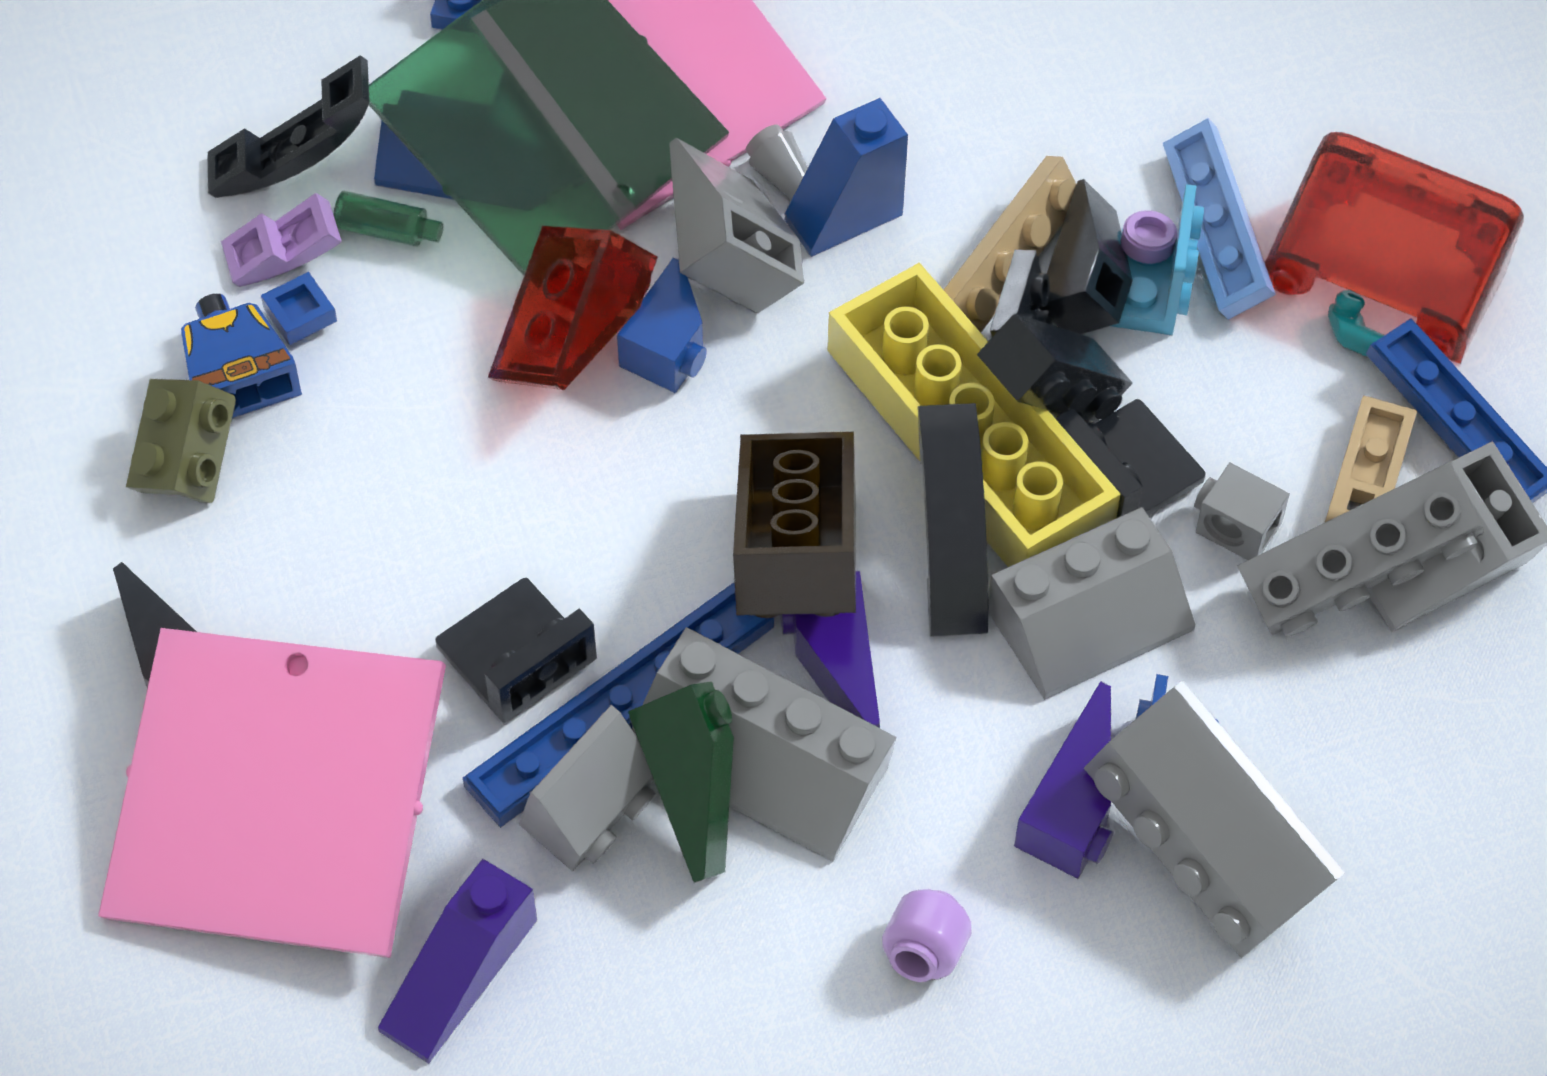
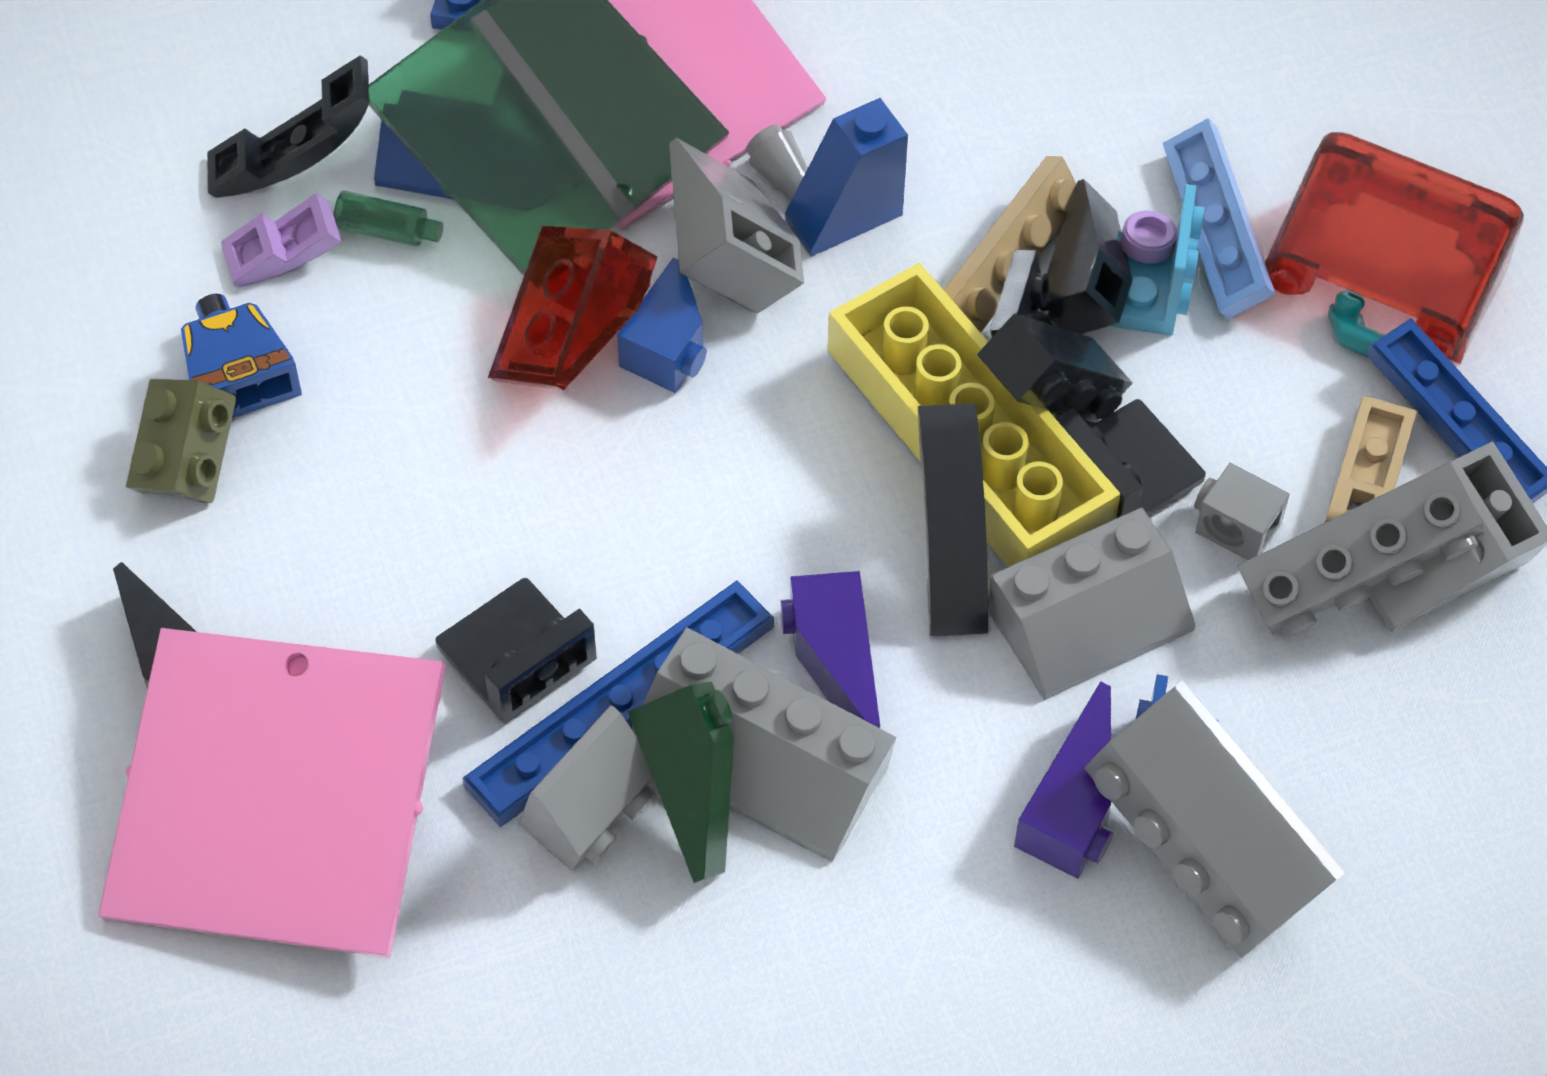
blue plate [260,271,337,345] -> none
dark purple slope [378,858,537,1063] -> none
dark brown brick [733,432,856,618] -> none
lavender head [882,889,972,982] -> none

